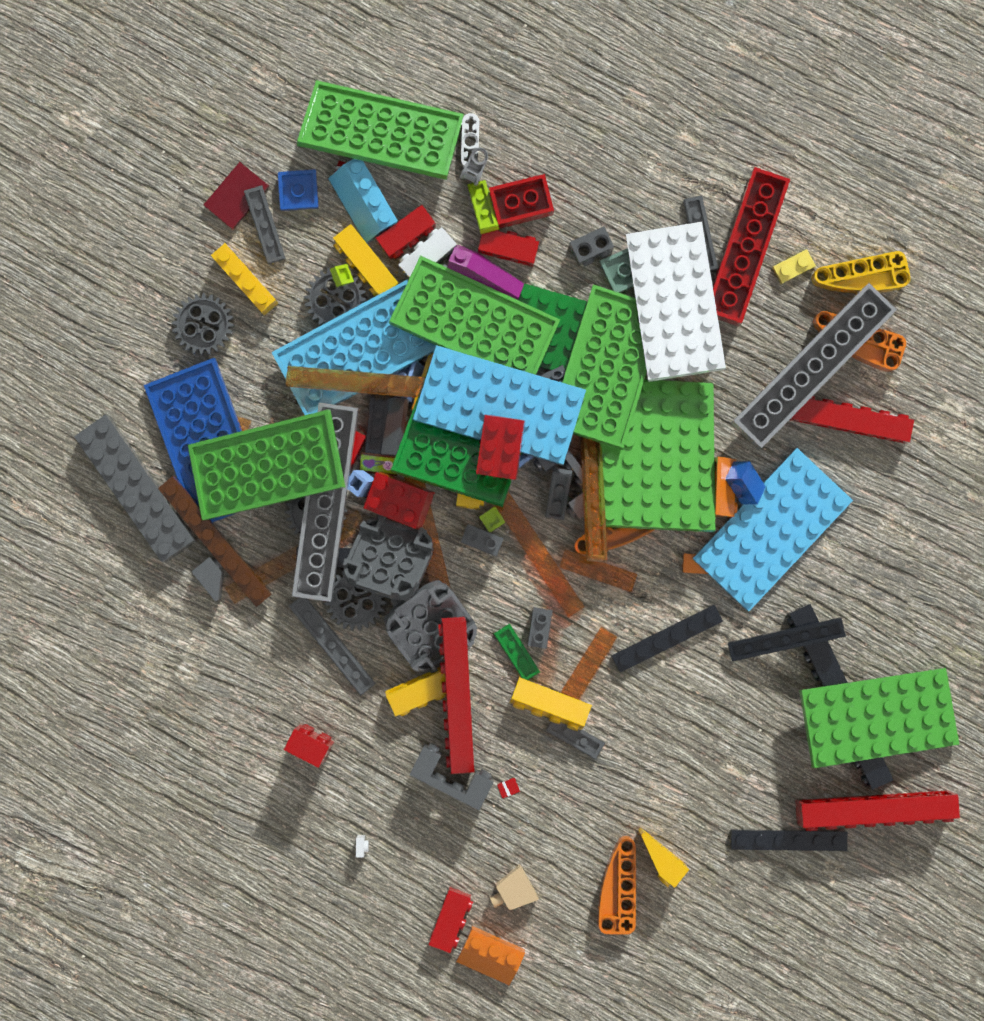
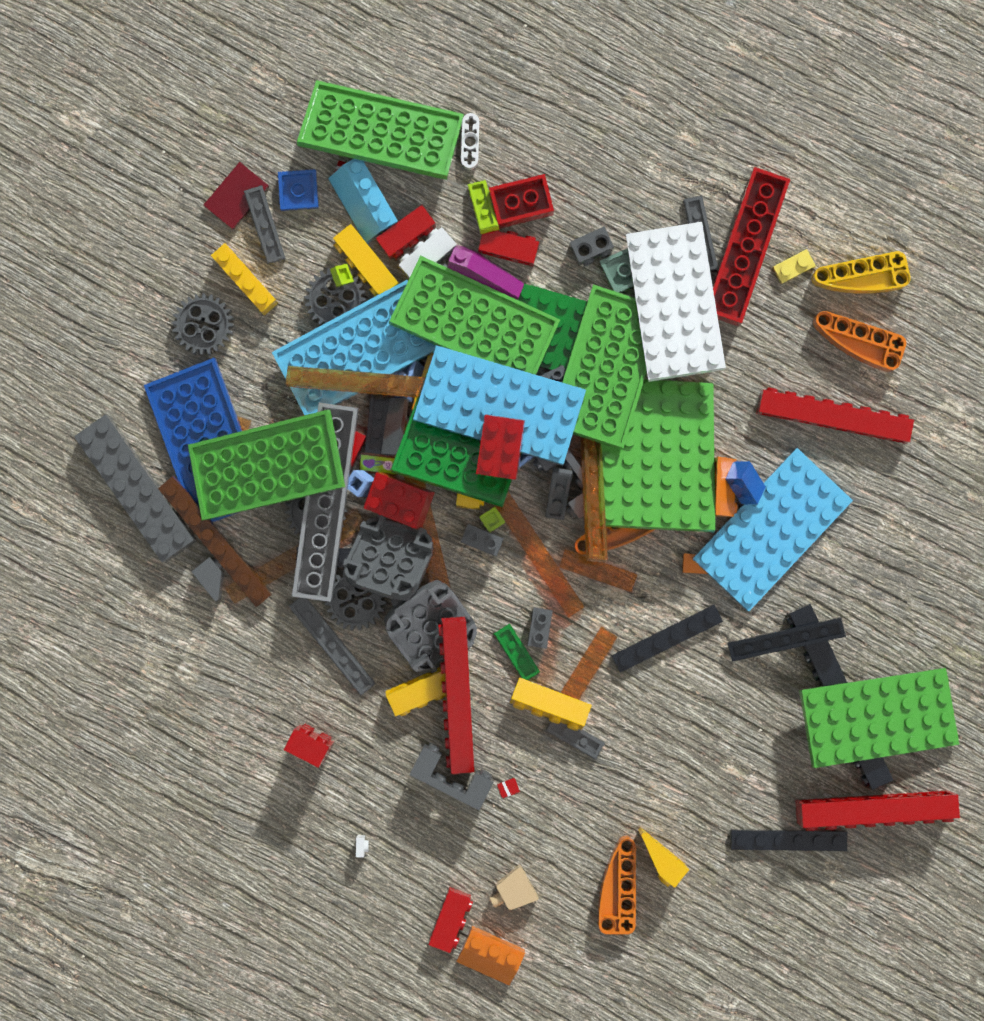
light grey piece [459,147,488,186] -> none
light grey brick [731,283,897,450] -> none

